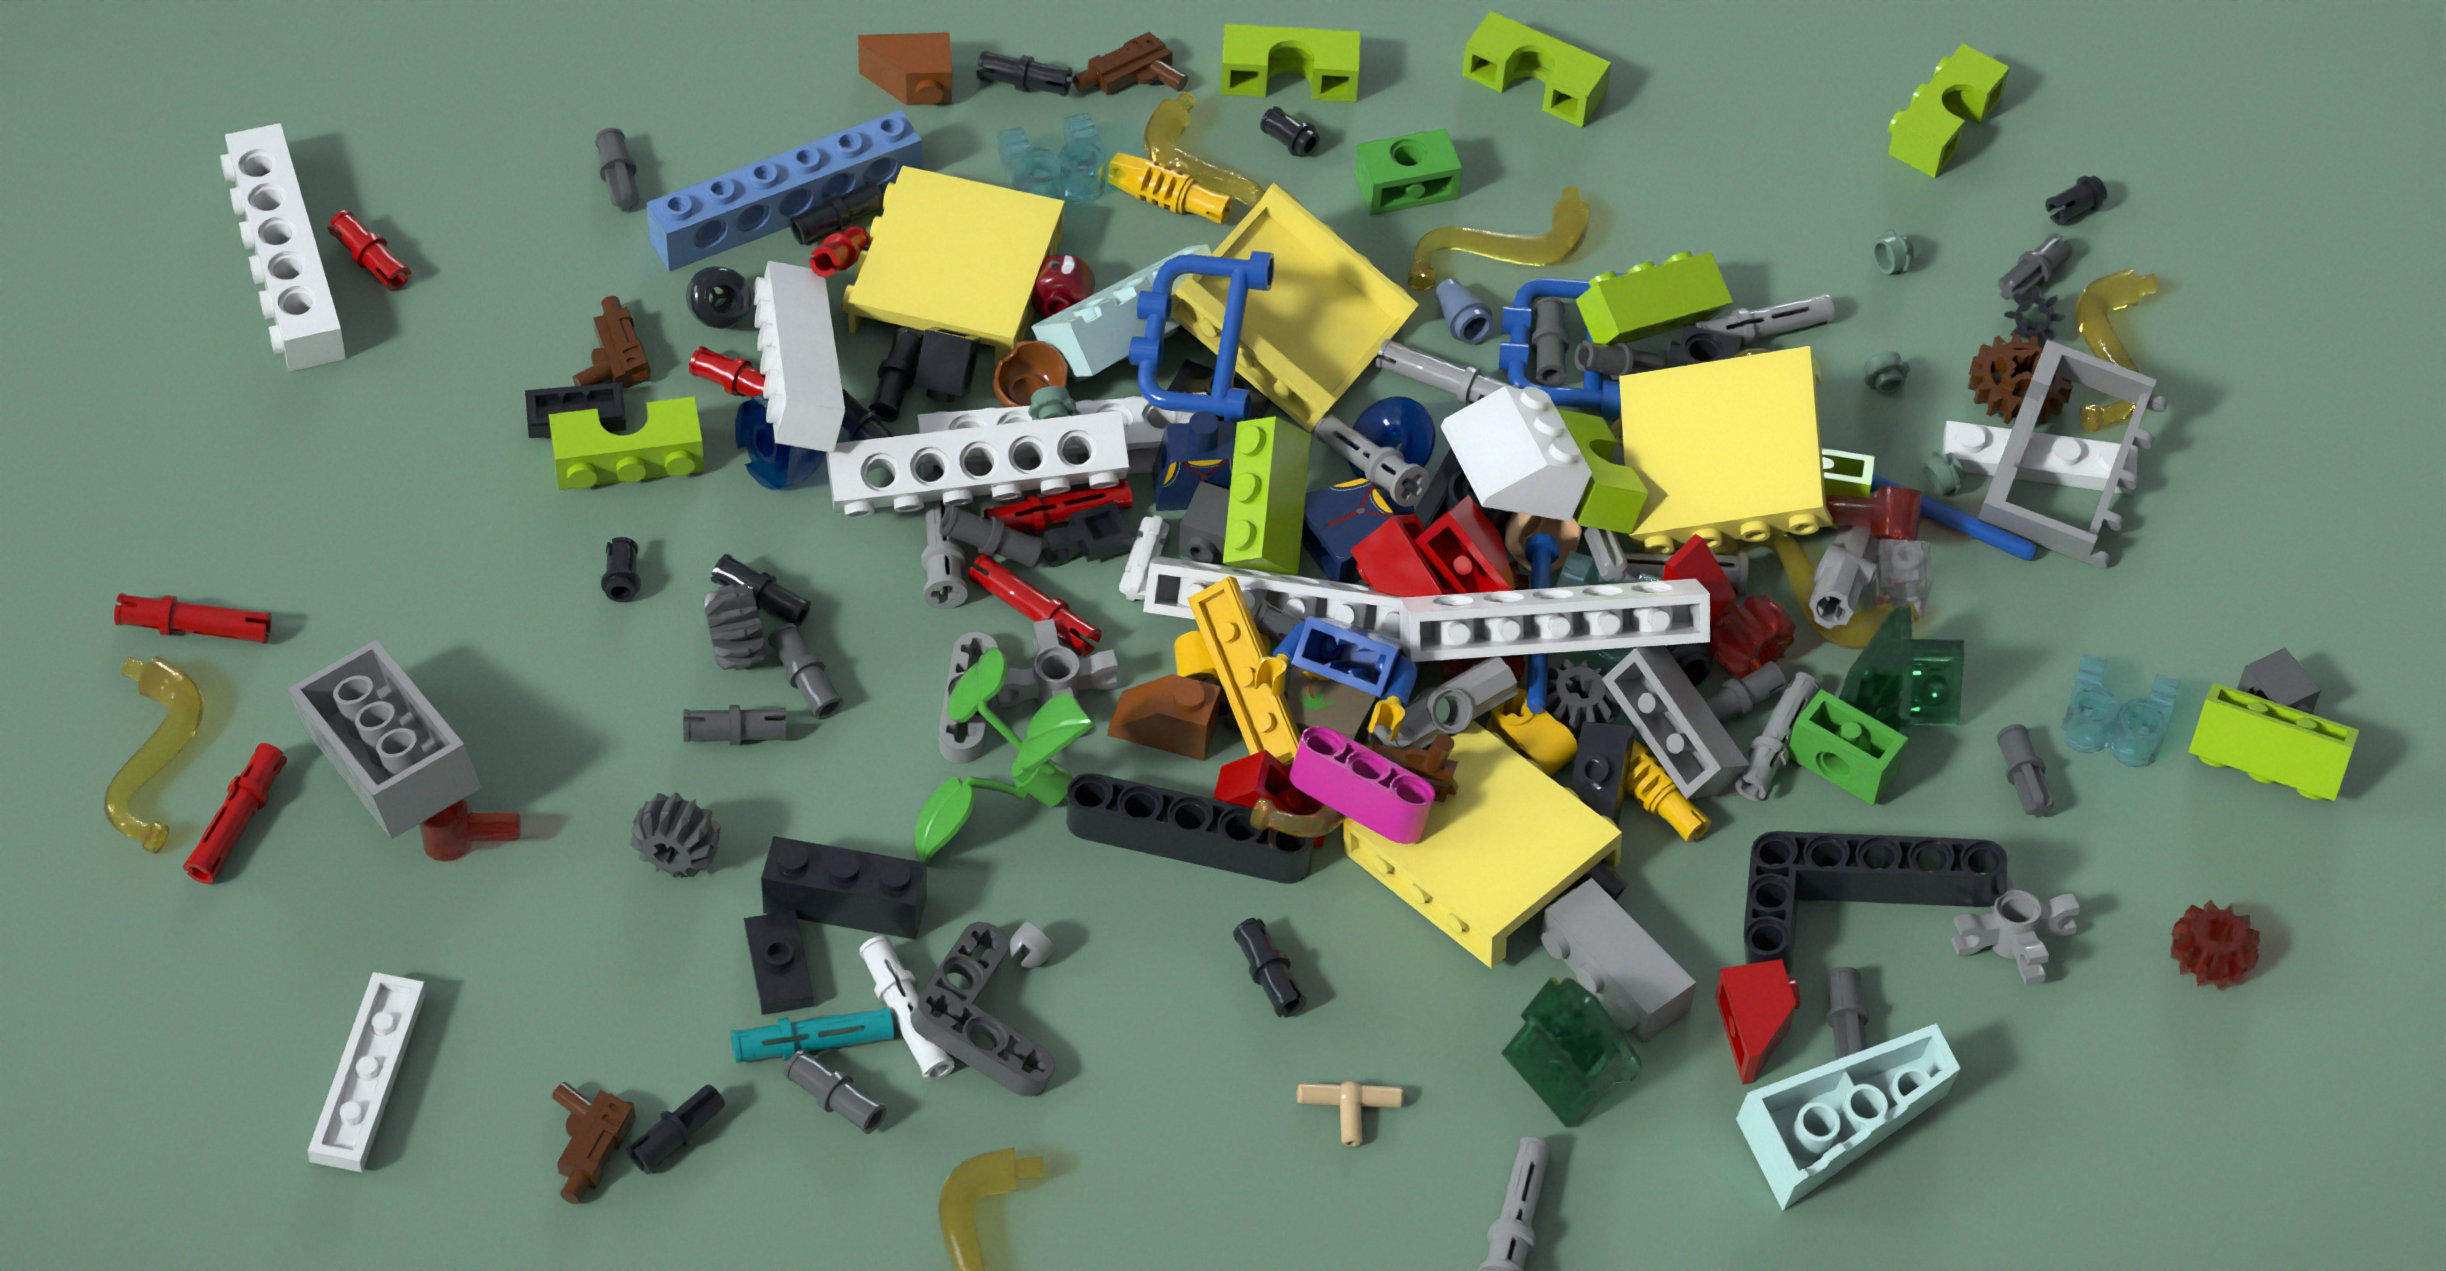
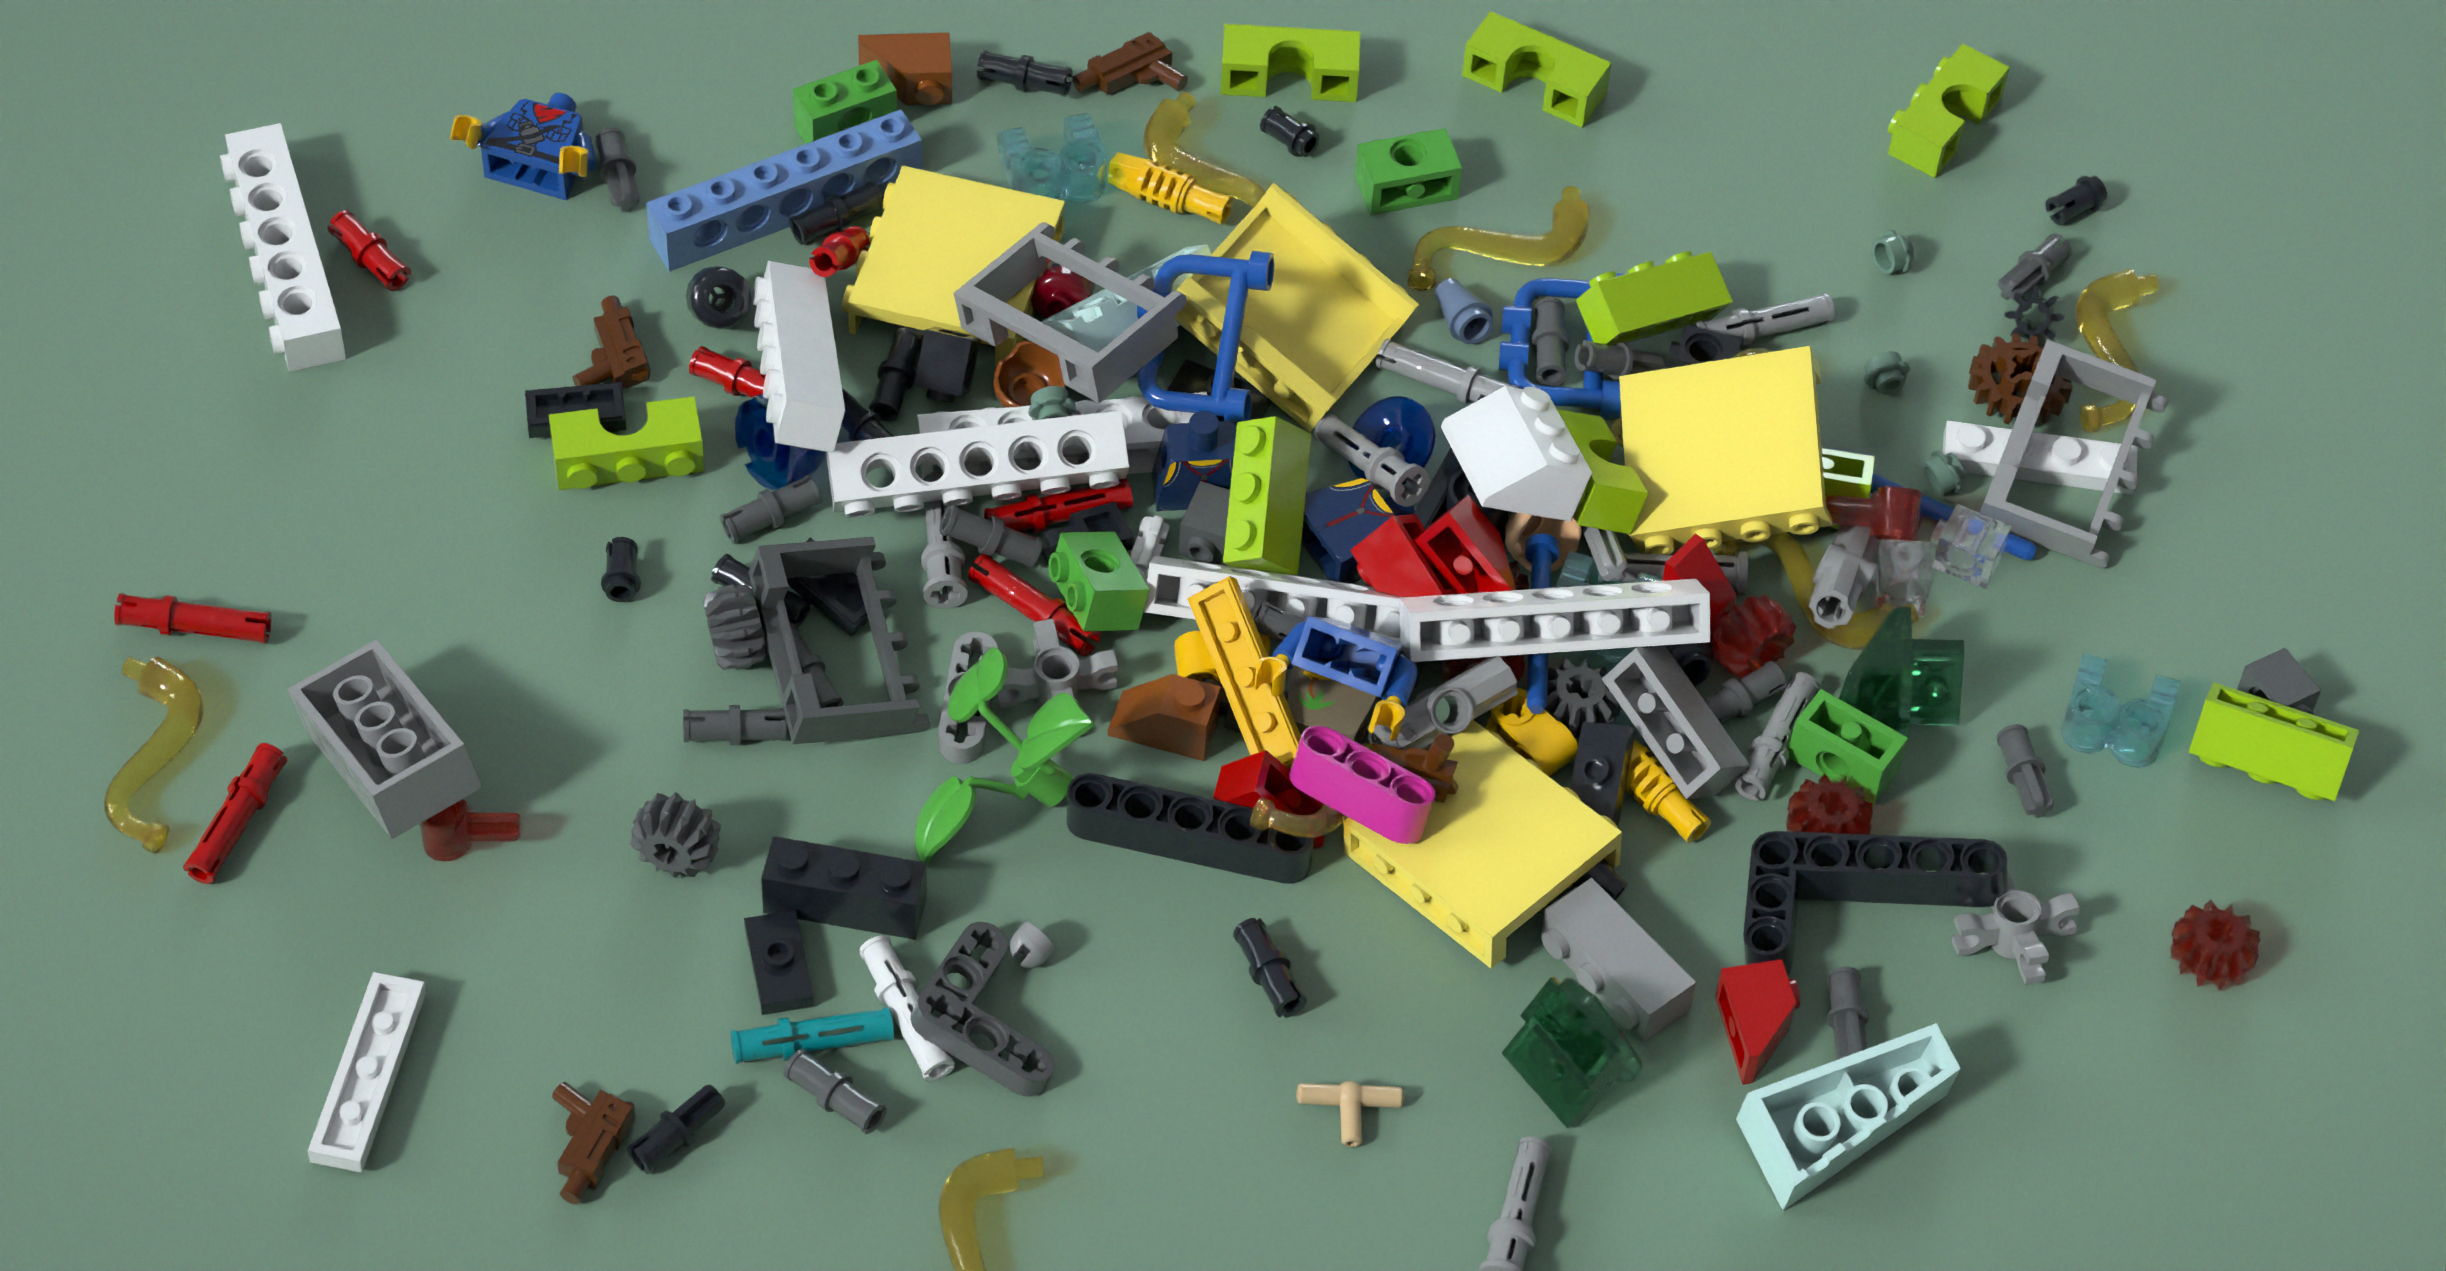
none -> blue torso [450,92,597,200]
none -> dark grey pin [720,474,822,544]
none -> dark grey hinge [748,537,930,745]
none -> black plate [787,537,868,636]
none -> bright green brick [793,60,897,144]
none -> light grey hinge [954,222,1186,403]
none -> bright green brick [1049,531,1150,631]
none -> clear red gear [1786,773,1873,835]
none -> clear brick [1930,504,2012,589]

